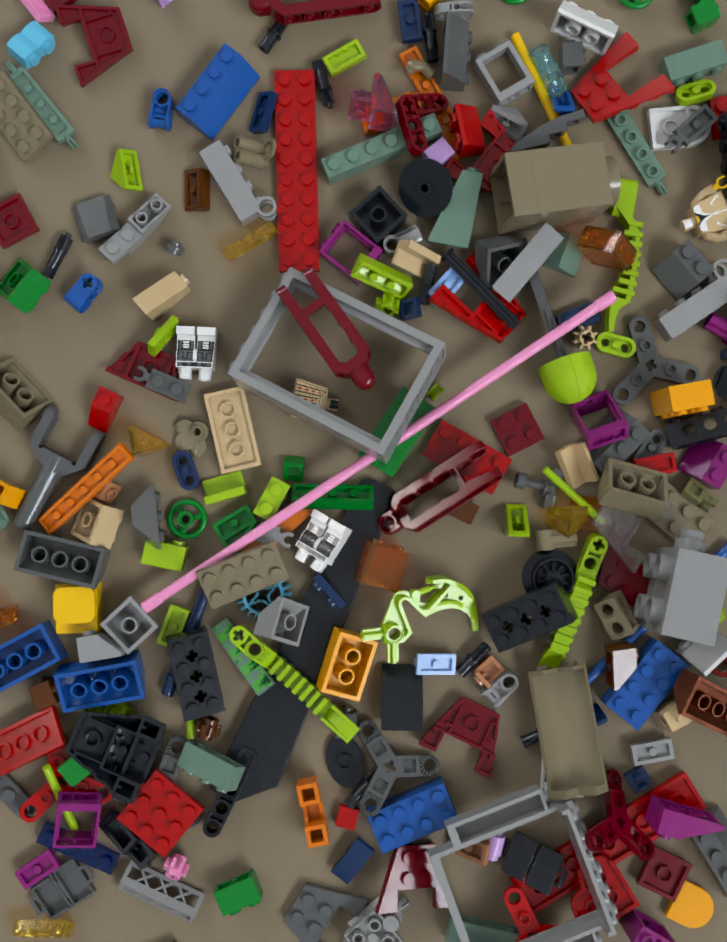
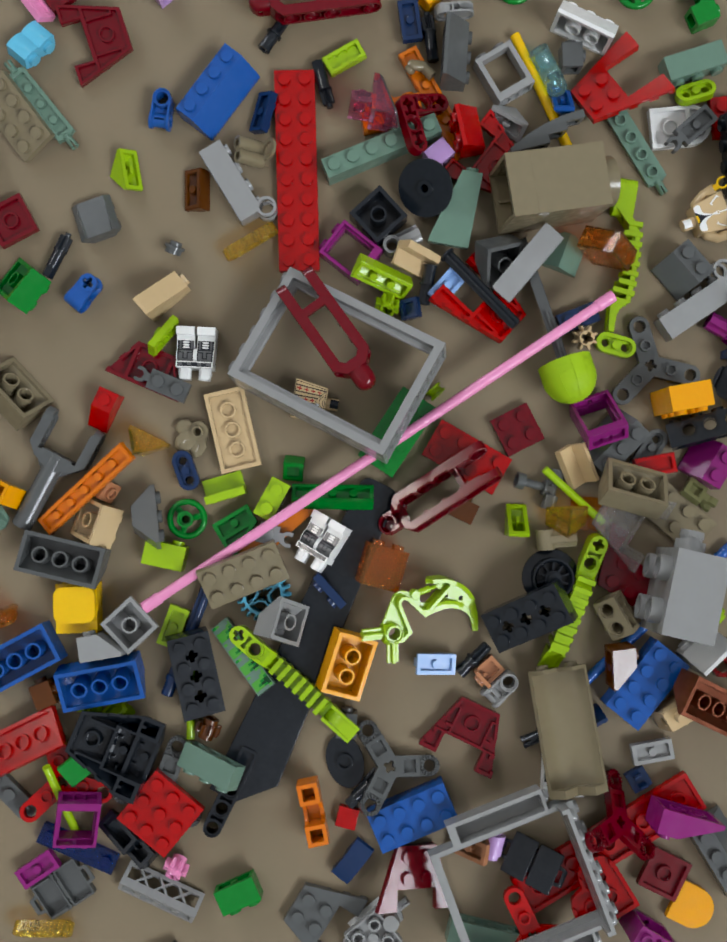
light grey slope [98,193,171,266] -> none
black slope [381,663,423,731] -> none

